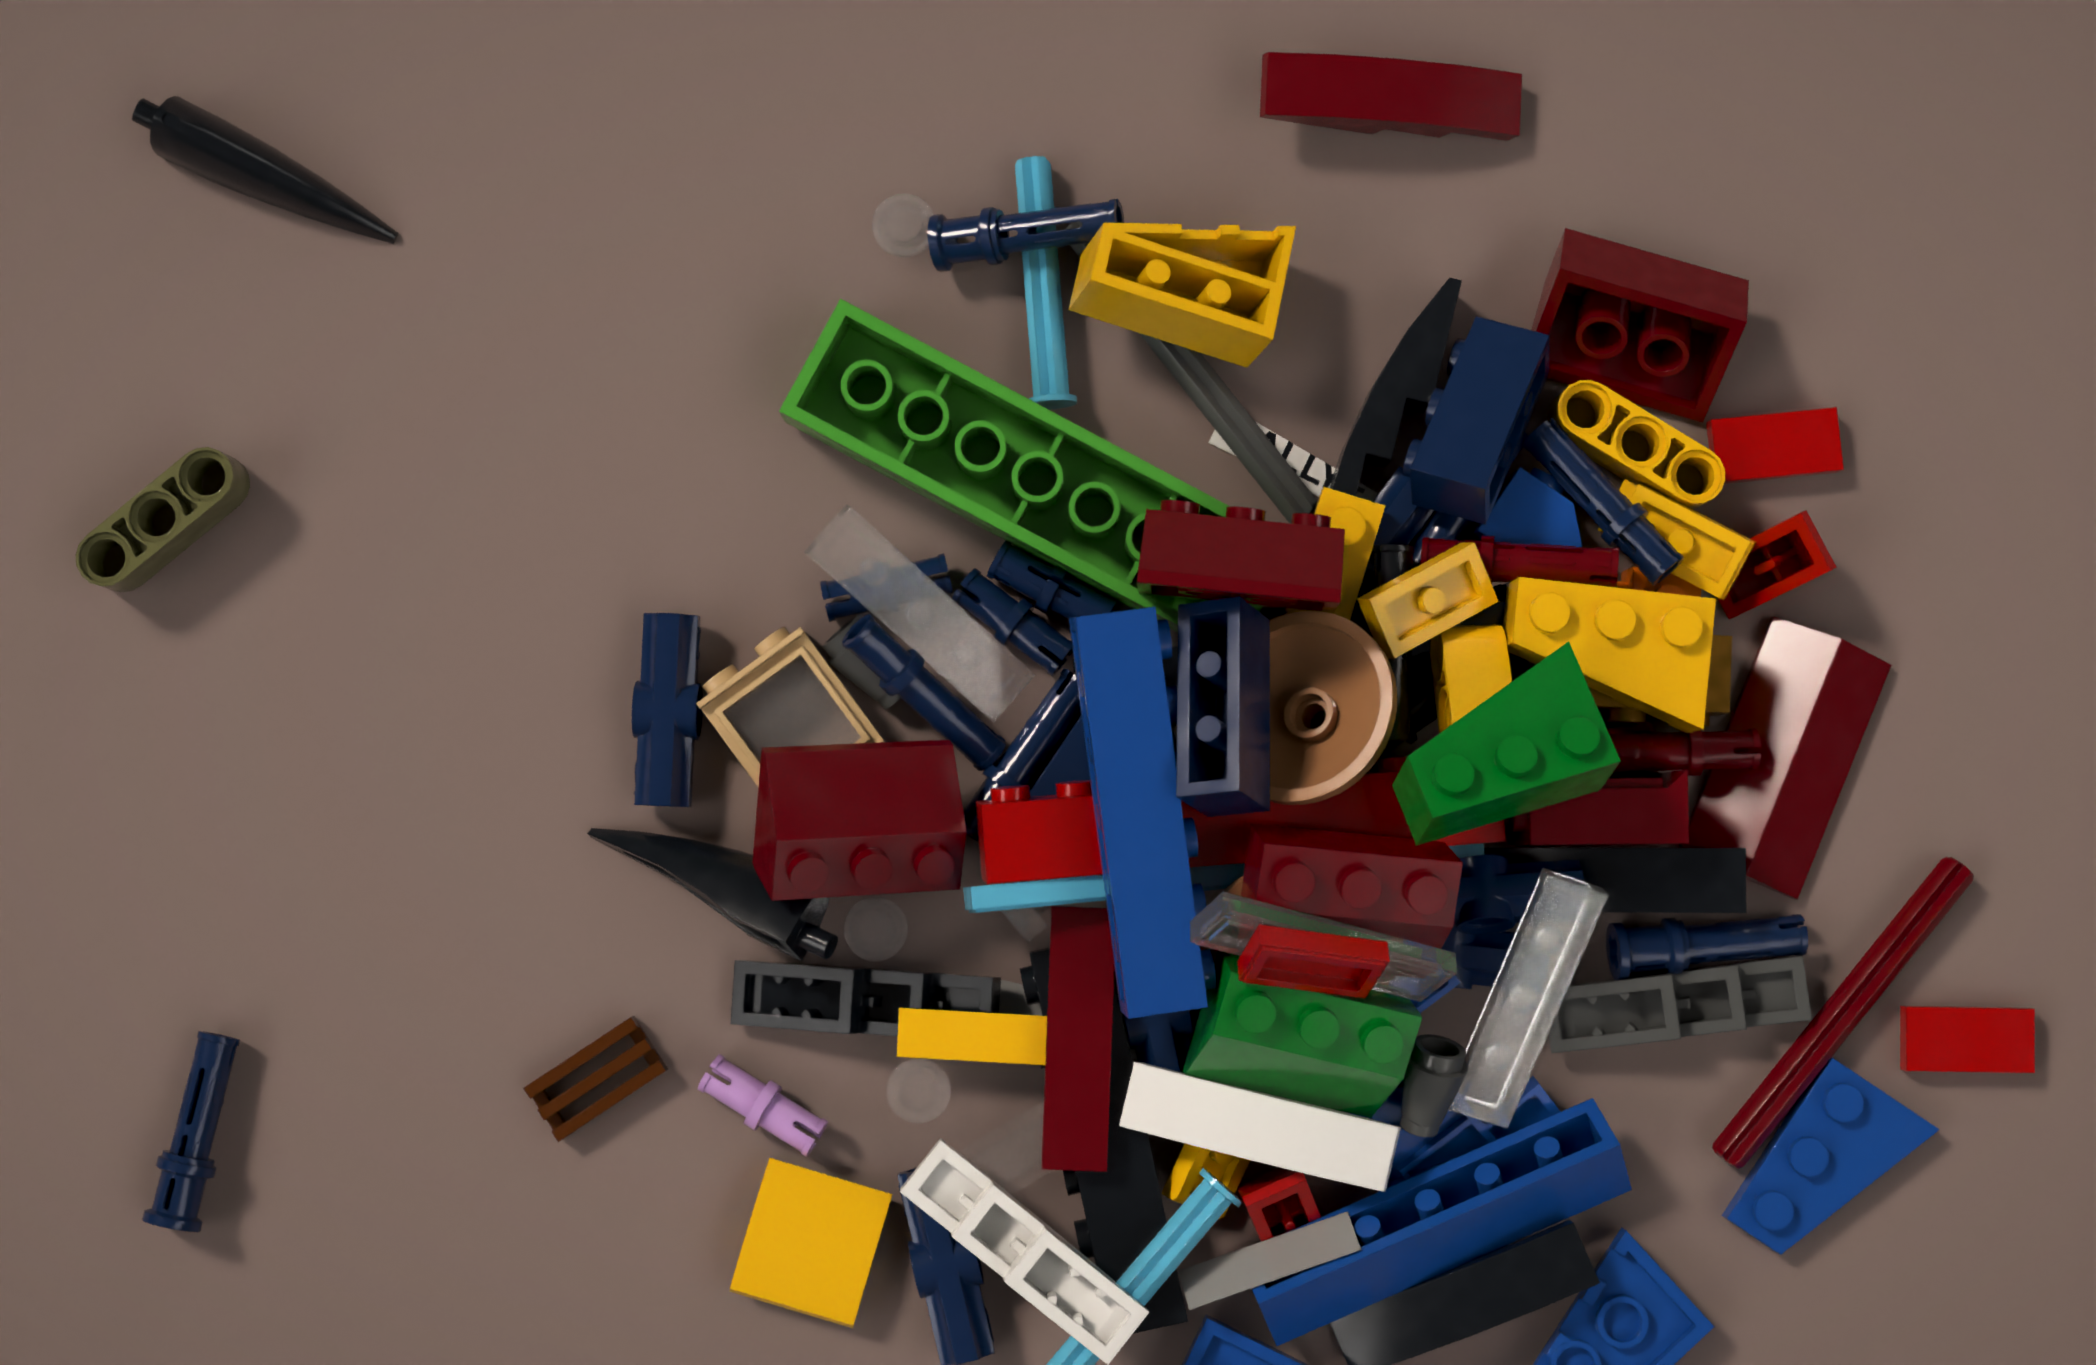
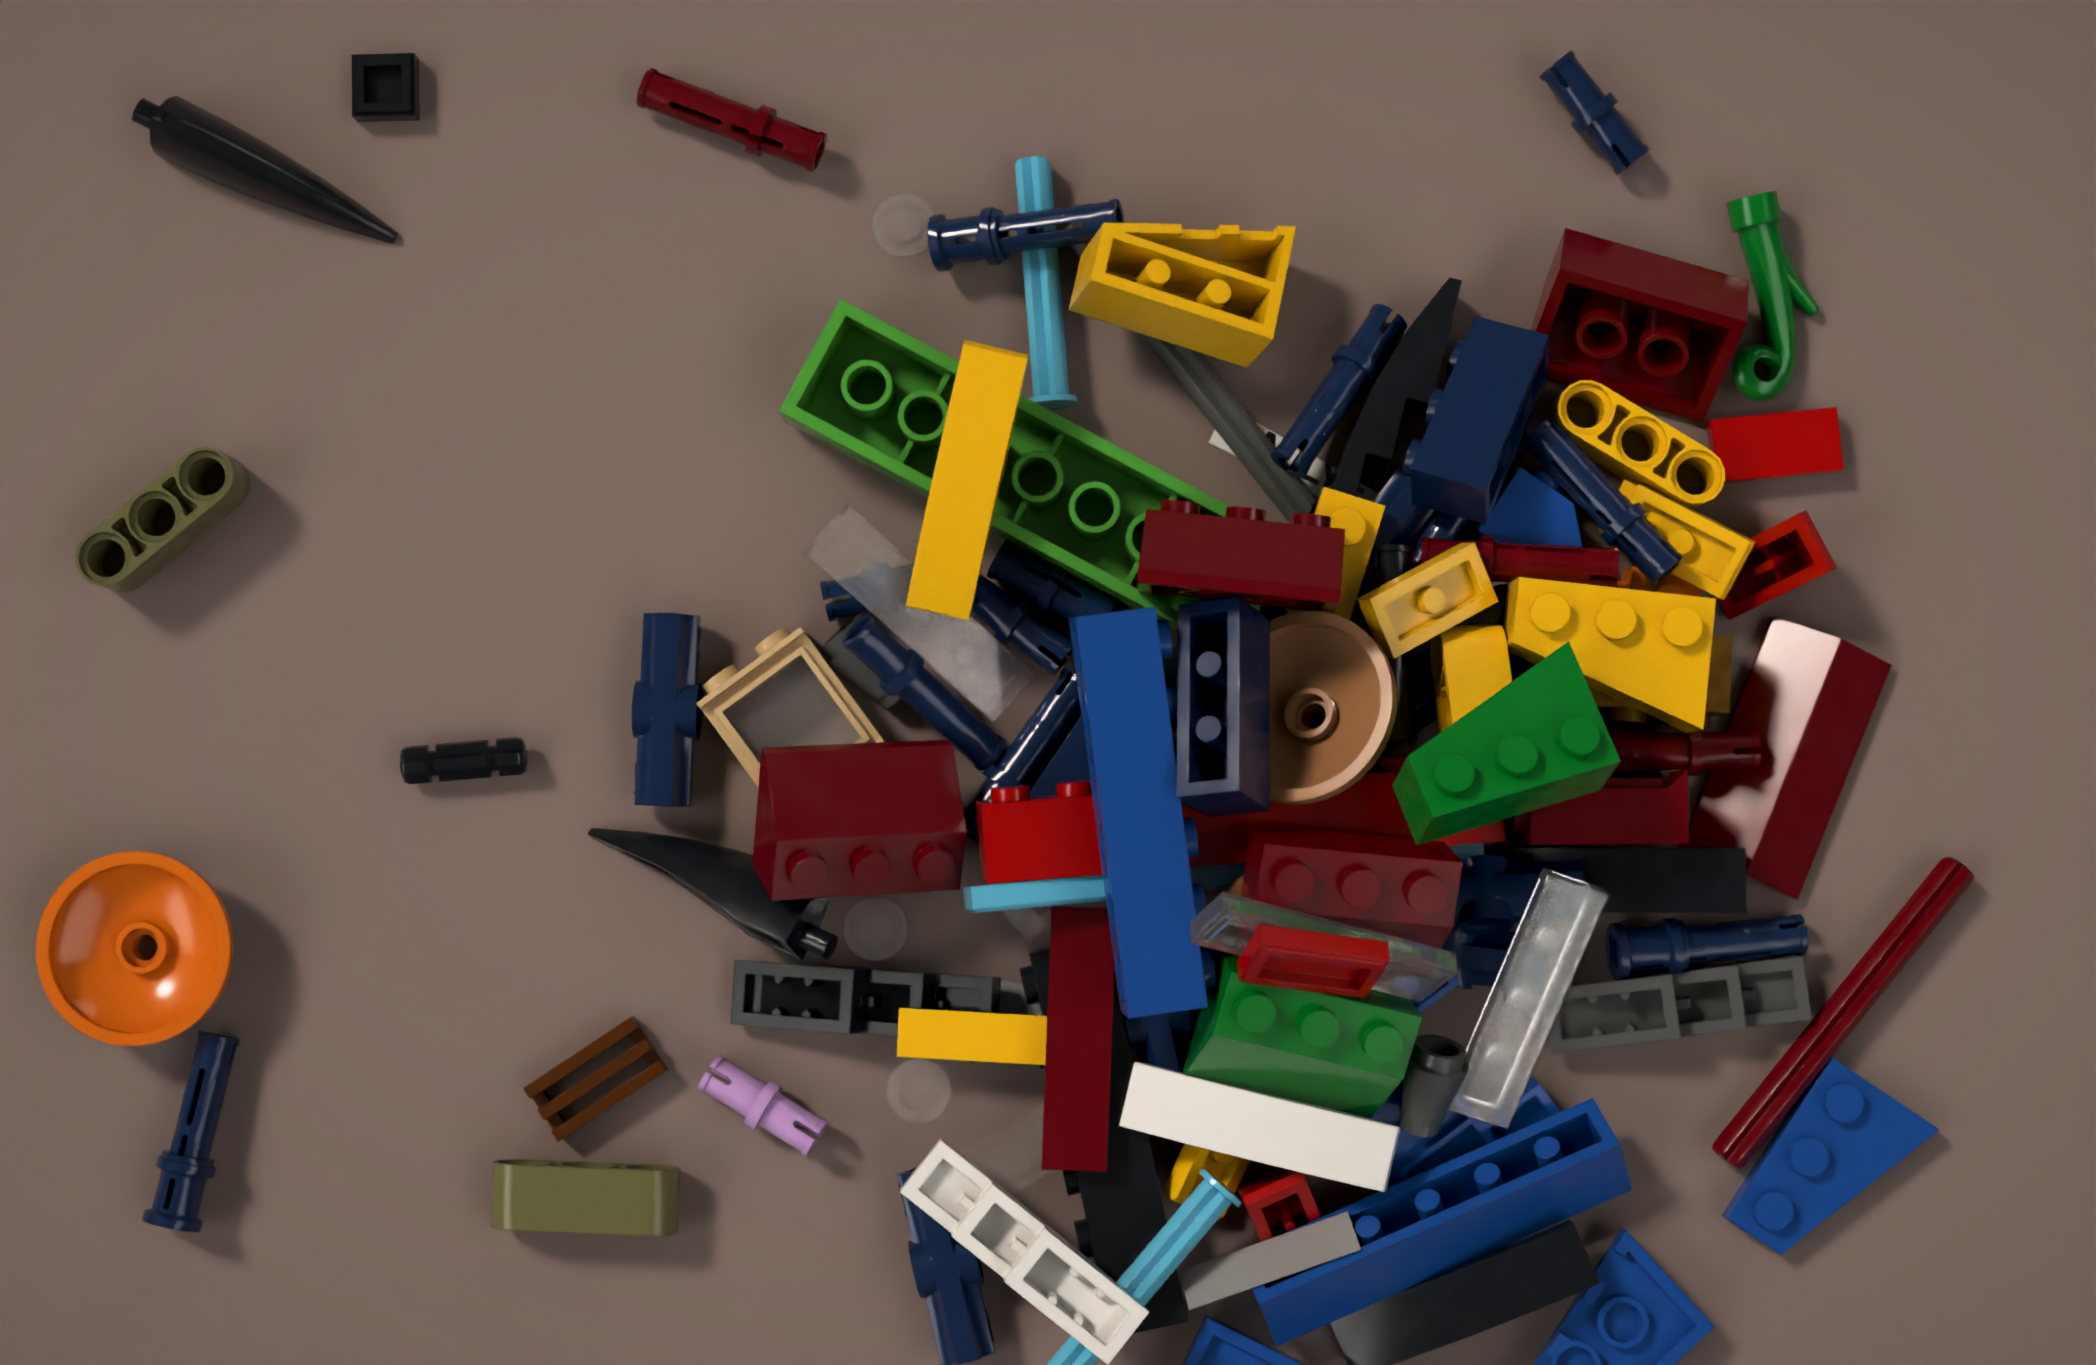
yellow slope [729,1158,893,1328] -> none
dark red slope [1260,52,1522,141] -> none
red tile [1900,1006,2035,1073] -> none
none -> orange dish [36,851,234,1046]
none -> black tile [351,53,420,122]
none -> black axle [400,737,528,784]
none -> olive beam [491,1159,680,1236]
none -> dark red pin [637,68,827,172]
none -> yellow slope [905,340,1029,621]
none -> dark blue pin [1270,304,1407,478]
none -> dark blue pin [1539,50,1650,175]
none -> green plant [1726,191,1819,401]

